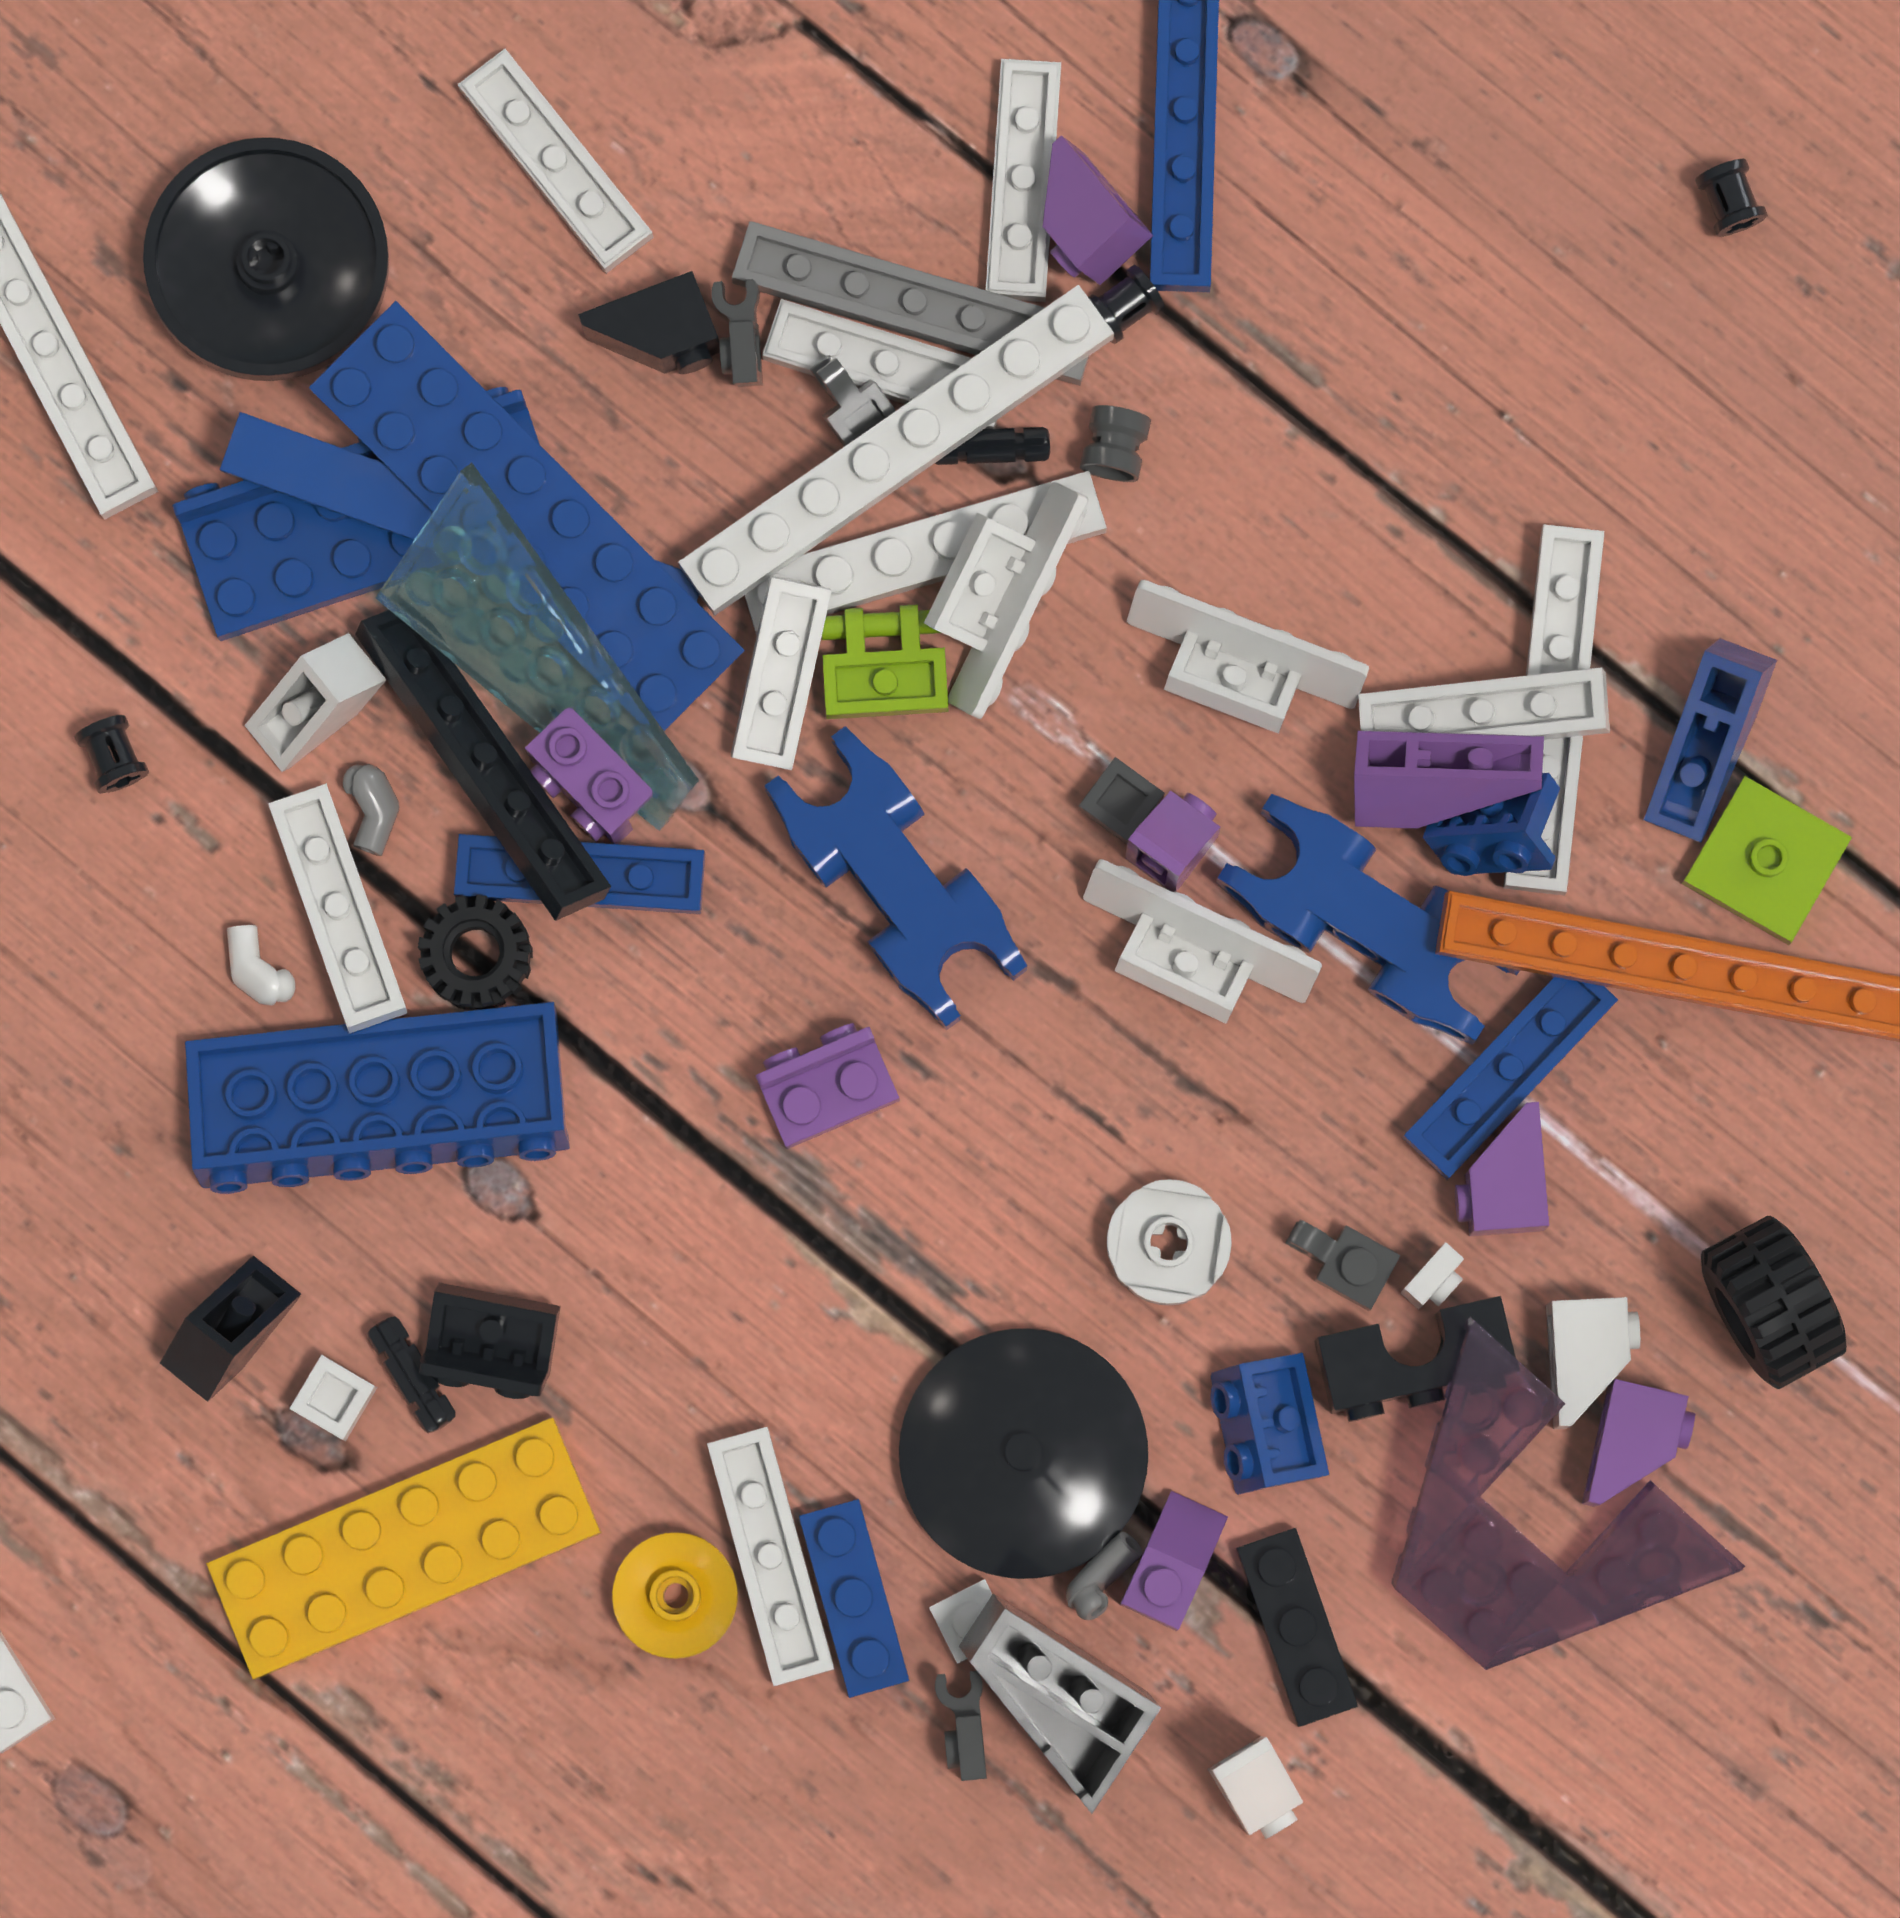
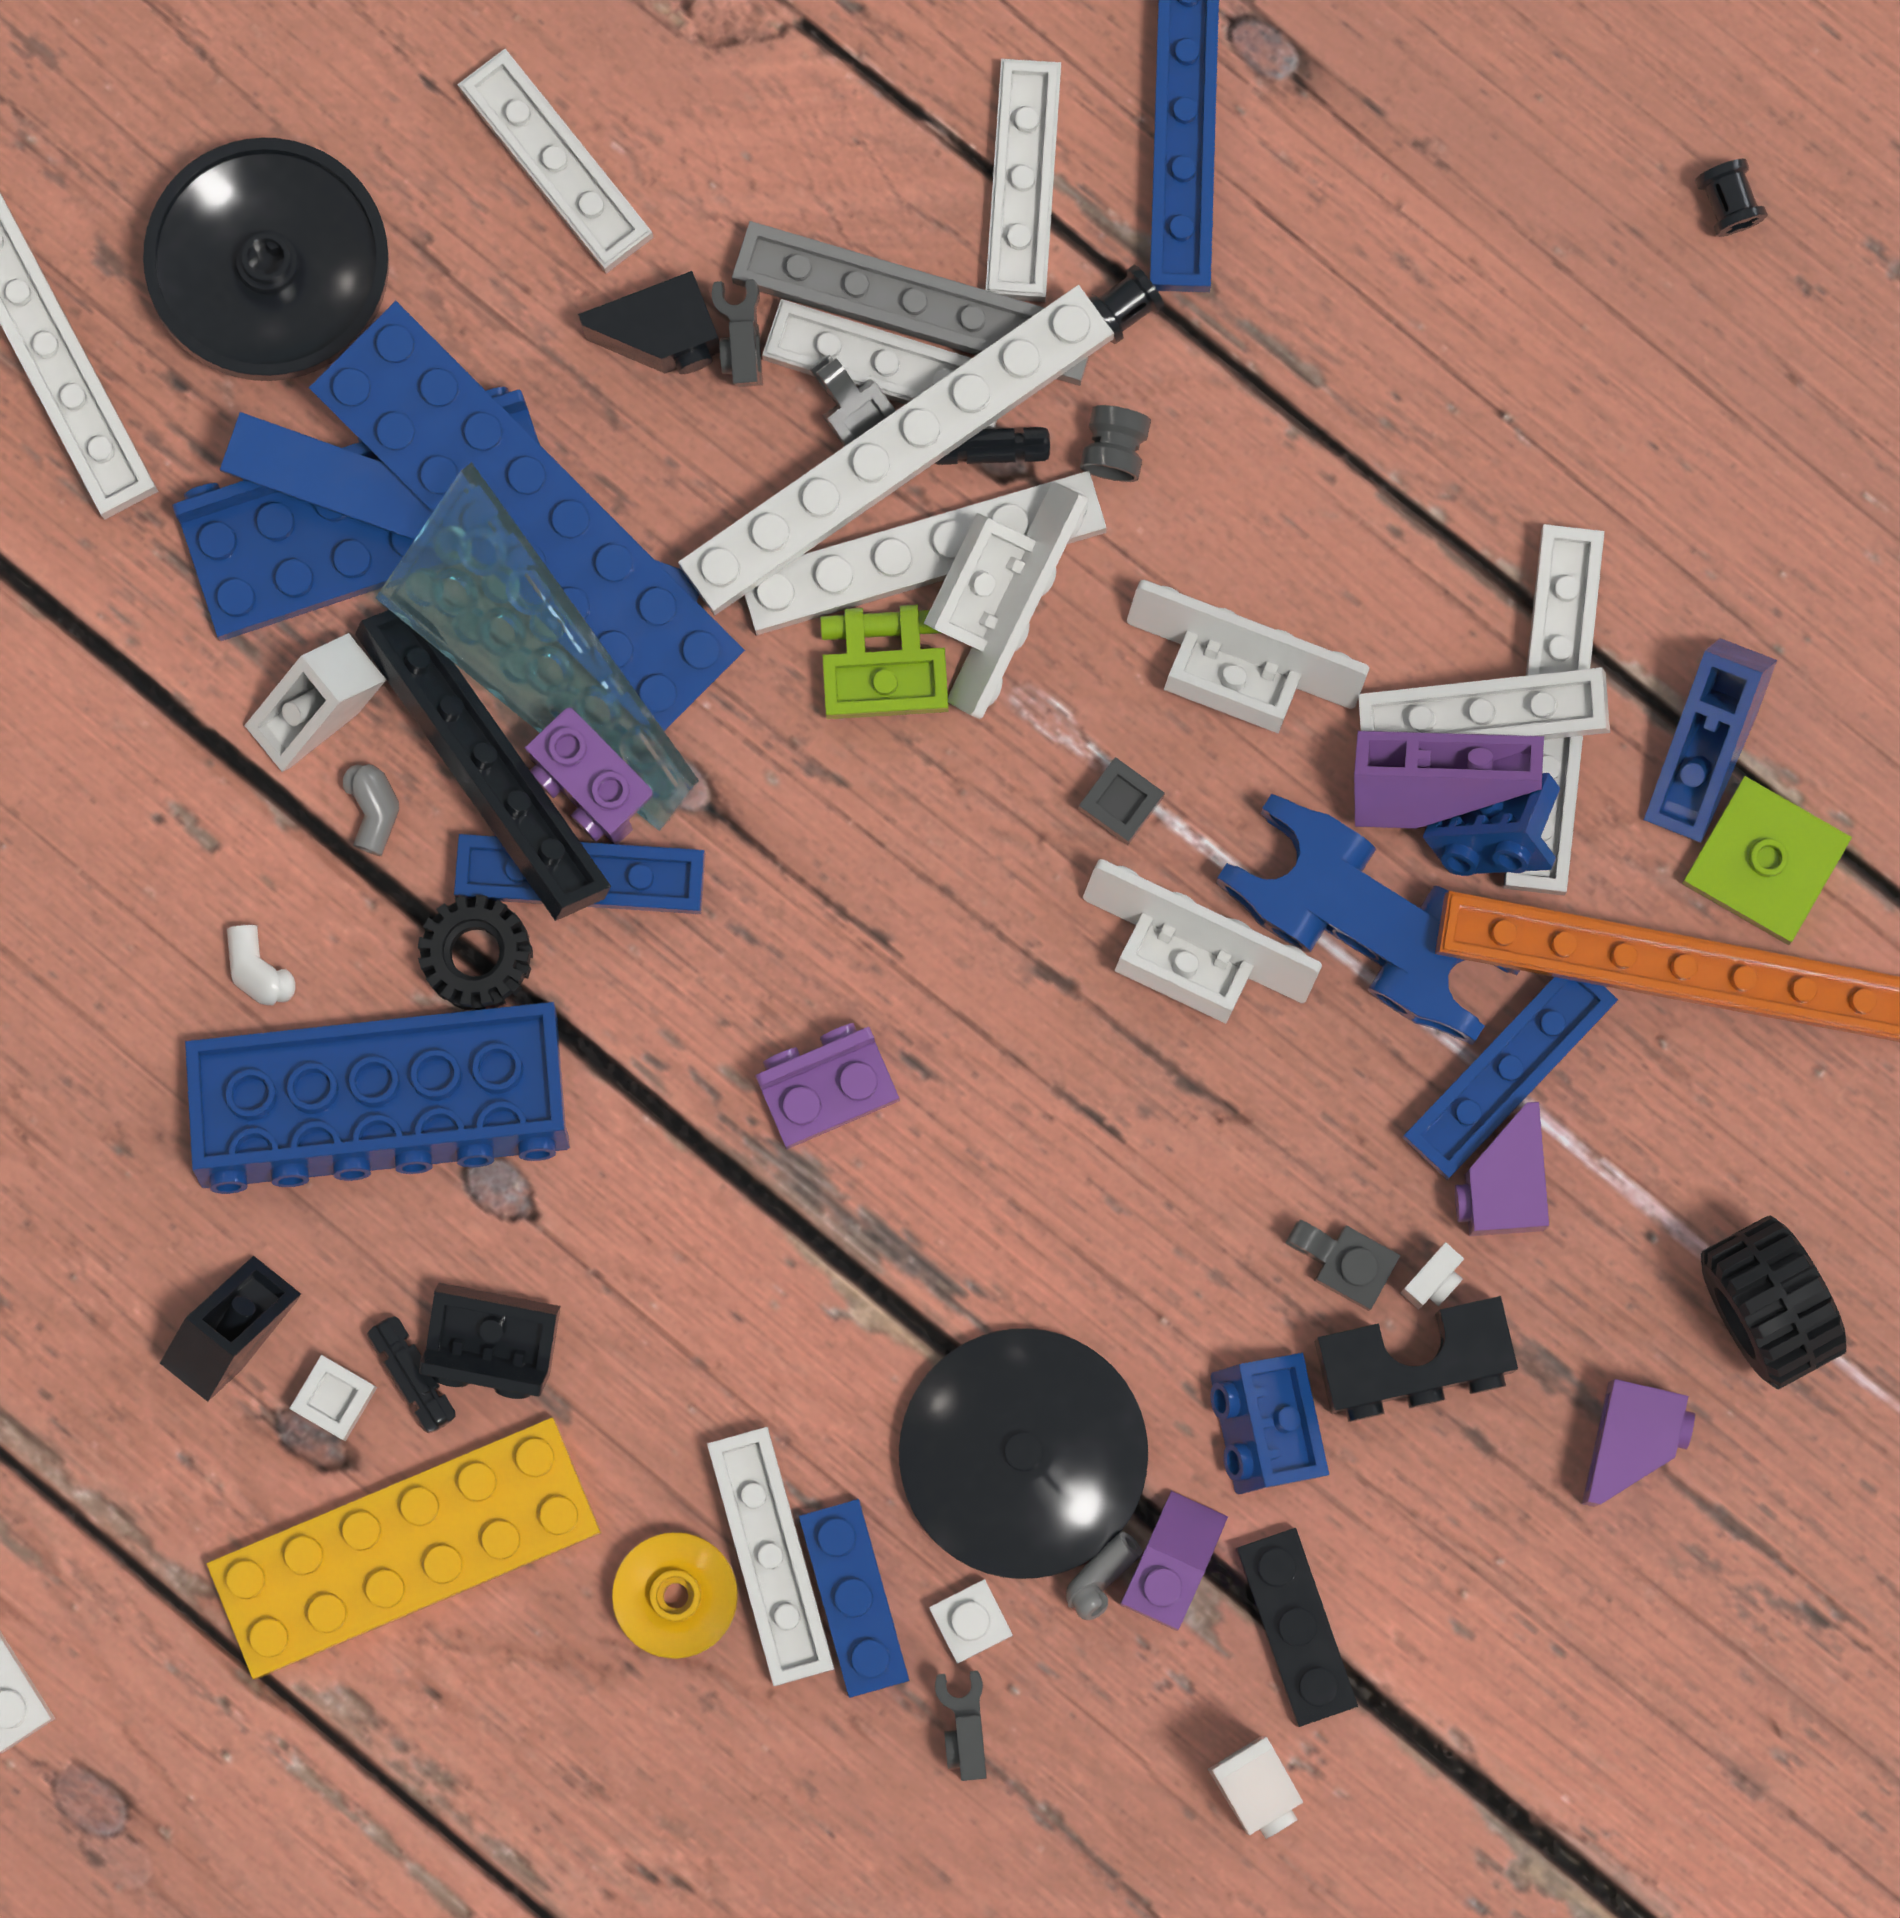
black bush [75,715,149,794] -> none
white plate [268,783,408,1034] -> none
white plate [731,576,832,770] -> none
blue piece [764,726,1027,1030] -> none
wedge [959,1594,1161,1814] -> none
medium lavender slope [1042,135,1153,285] -> none
white plate [1107,1179,1232,1305] -> none
medium lavender slope [1125,791,1220,892] -> none
clear purple wing [1391,1317,1745,1670] -> none
white slope [1546,1297,1641,1429] -> none

